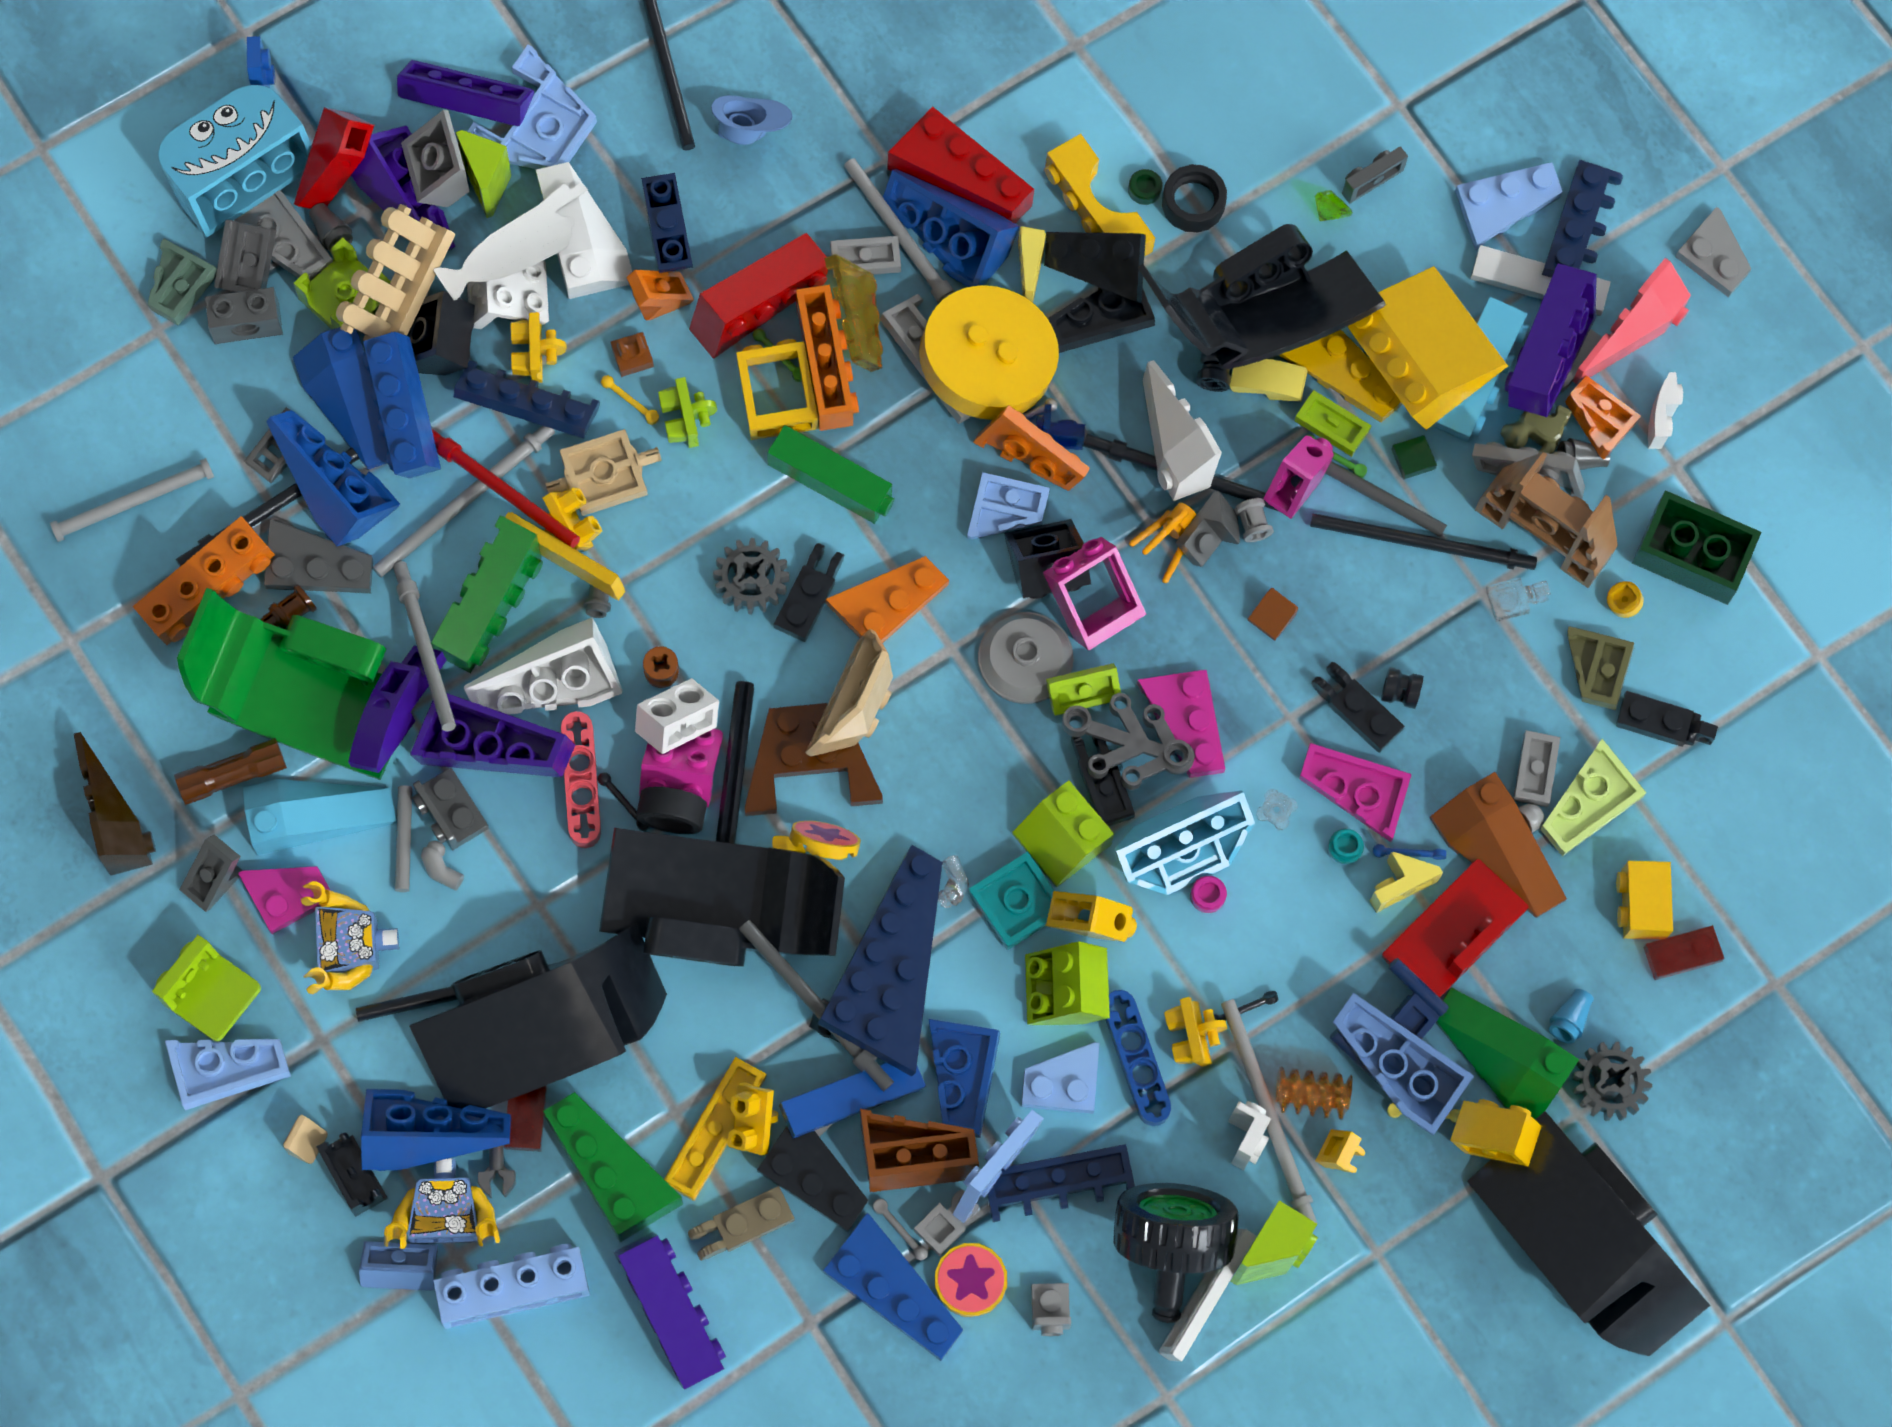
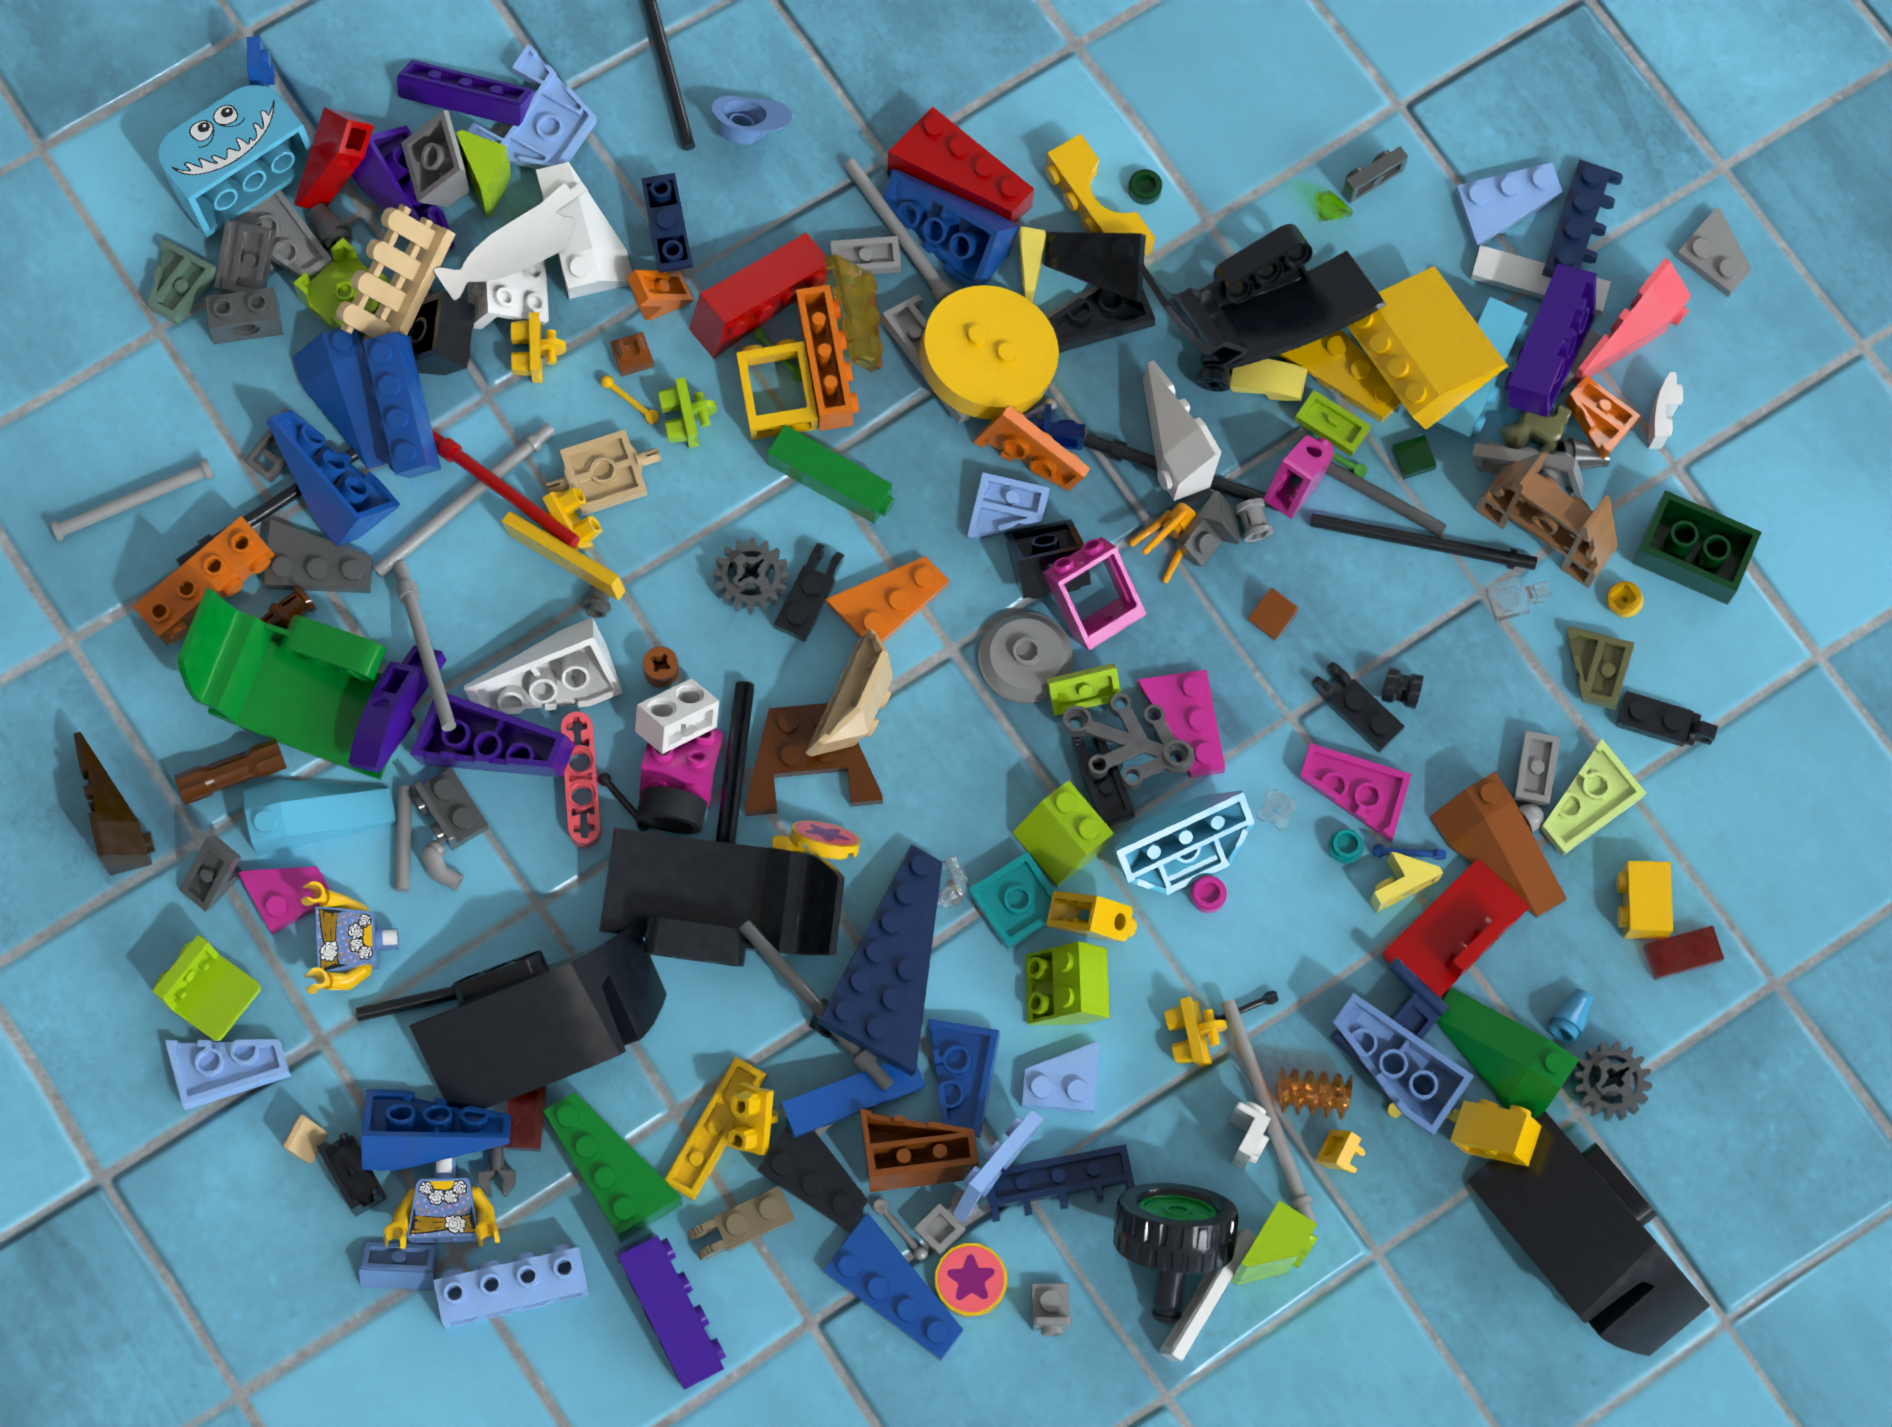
green wedge [431,515,543,674] -> none
dark blue hinge [453,360,600,439] -> none
blue beam [1105,990,1171,1126] -> none
black tyre [1162,164,1227,233] -> none

